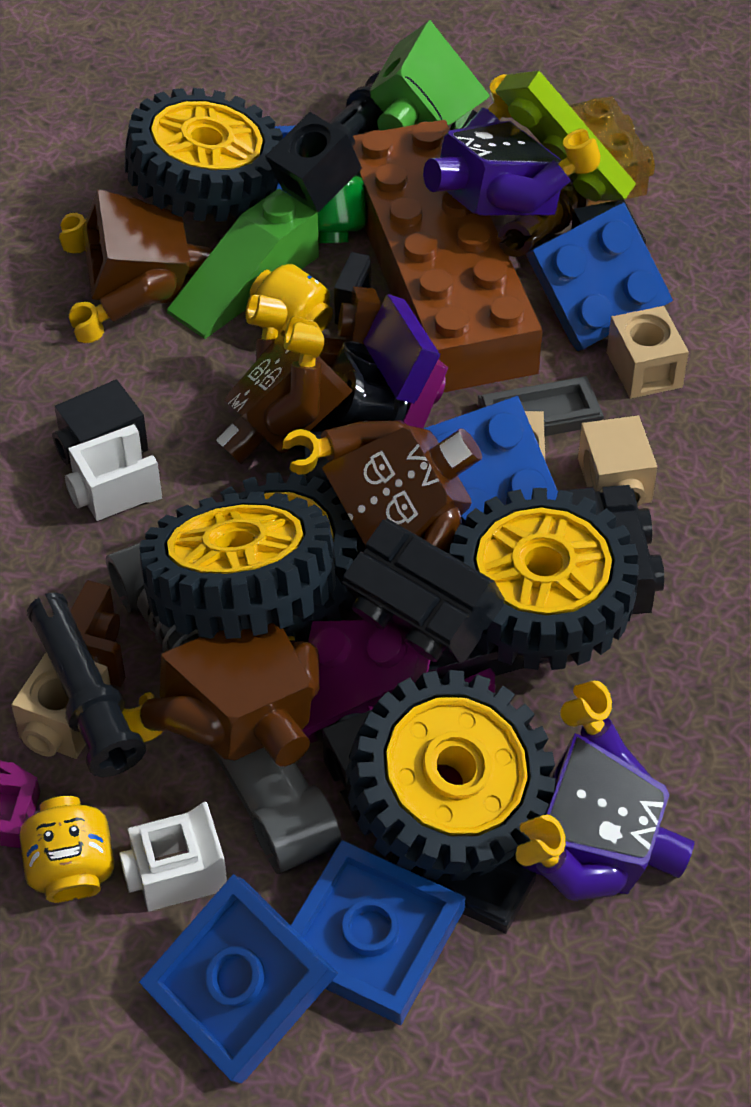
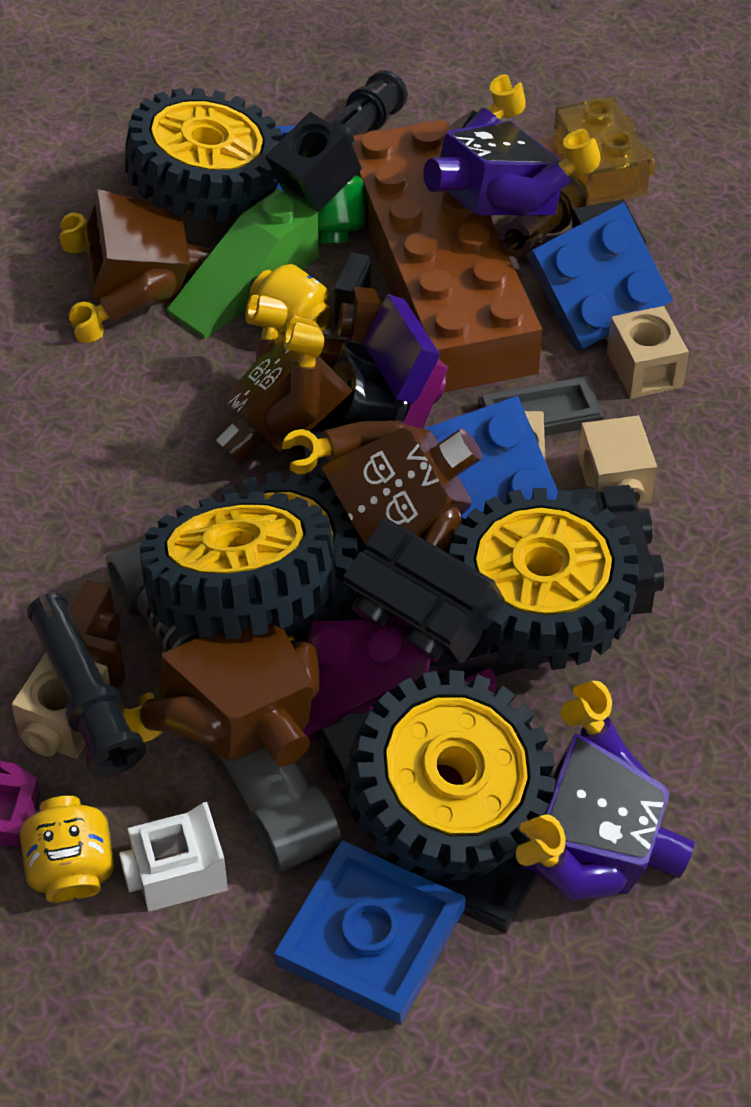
black brick [52,379,148,465] -> none
white window [65,424,162,521] -> none
blue plate [139,874,338,1083] -> none
bright green torso [370,20,490,131] -> none
lime plate [495,71,636,201] -> none

